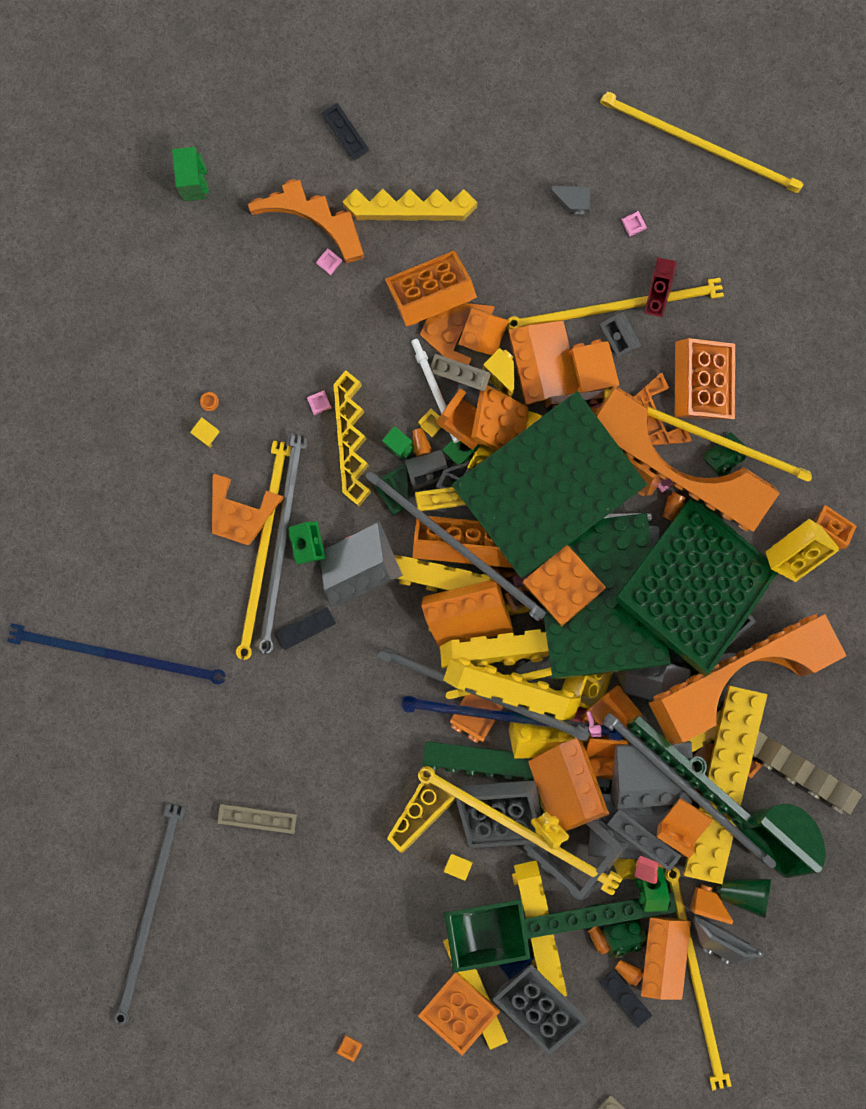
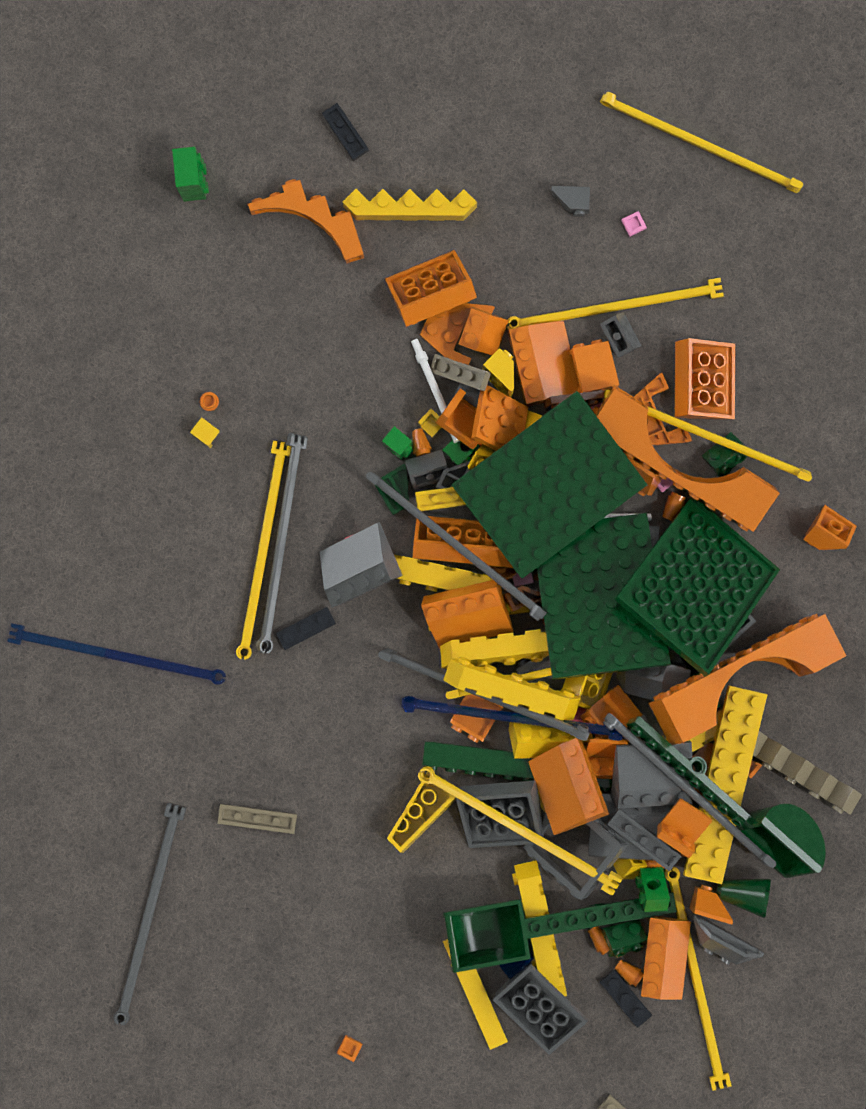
orange wing [212,474,284,545] -> none
green brick [288,521,326,565] -> none
bright pink tile [307,390,331,415] -> none
bright pink tile [316,248,342,275] -> none
yellow brick [333,370,371,507] -> none
orange plate [418,972,501,1055] -> none
yellow panel [444,854,473,881] -> none
orange plate [523,545,606,627] -> none
yellow hips [531,812,569,850] -> none
bright pink hand [587,711,601,737] -> none
coral tile [634,856,658,884] -> none
dark red slope [644,257,678,318] -> none
yellow slope [765,519,839,582] -> none

